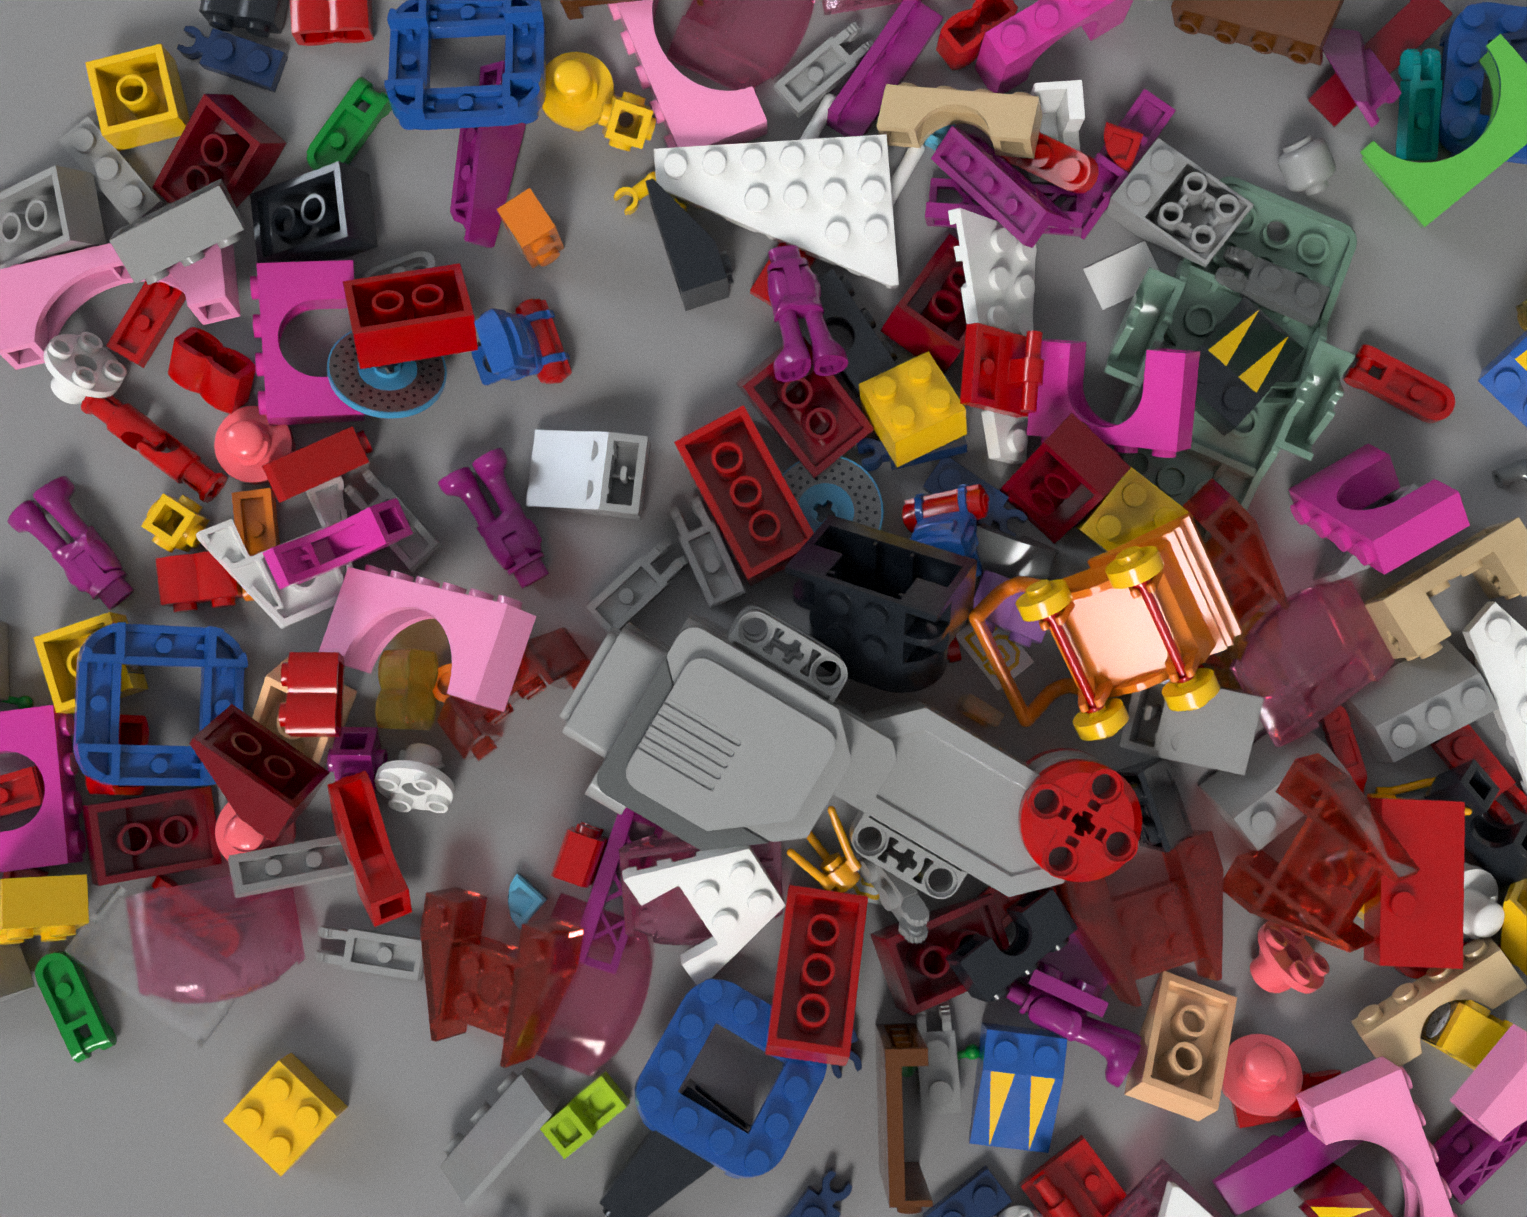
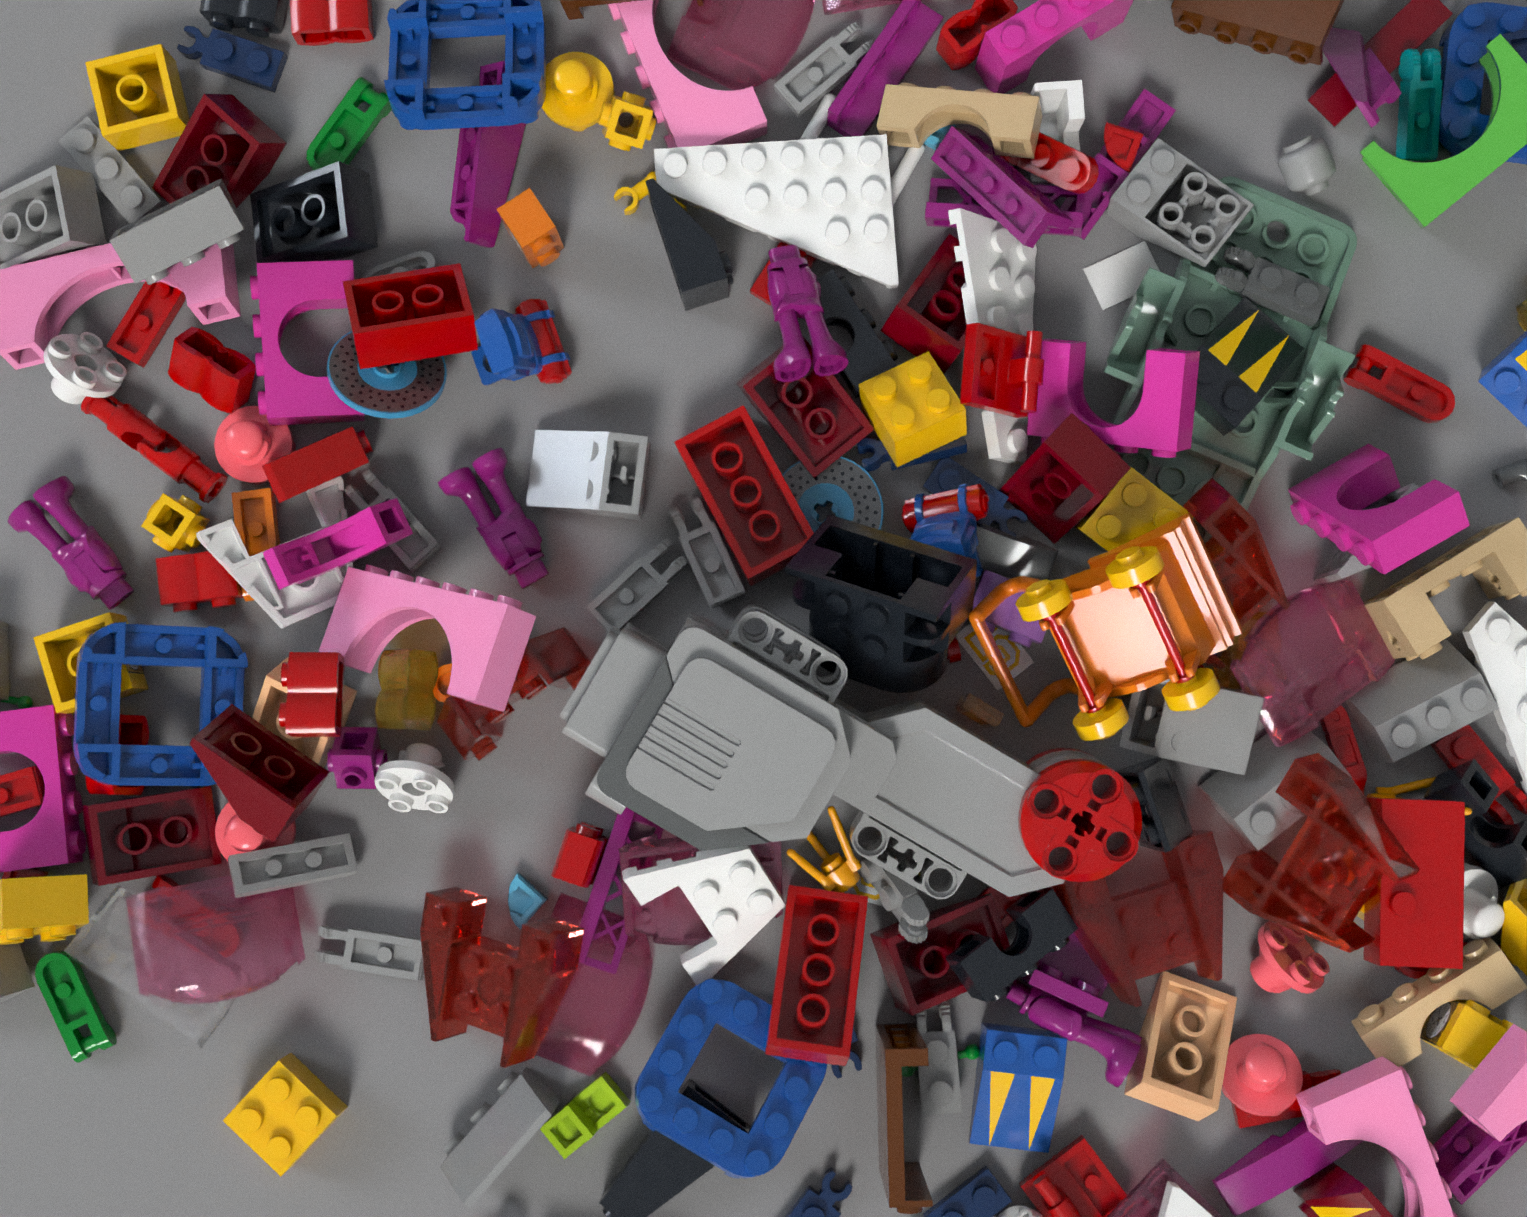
red arch [327,770,412,927] -> none

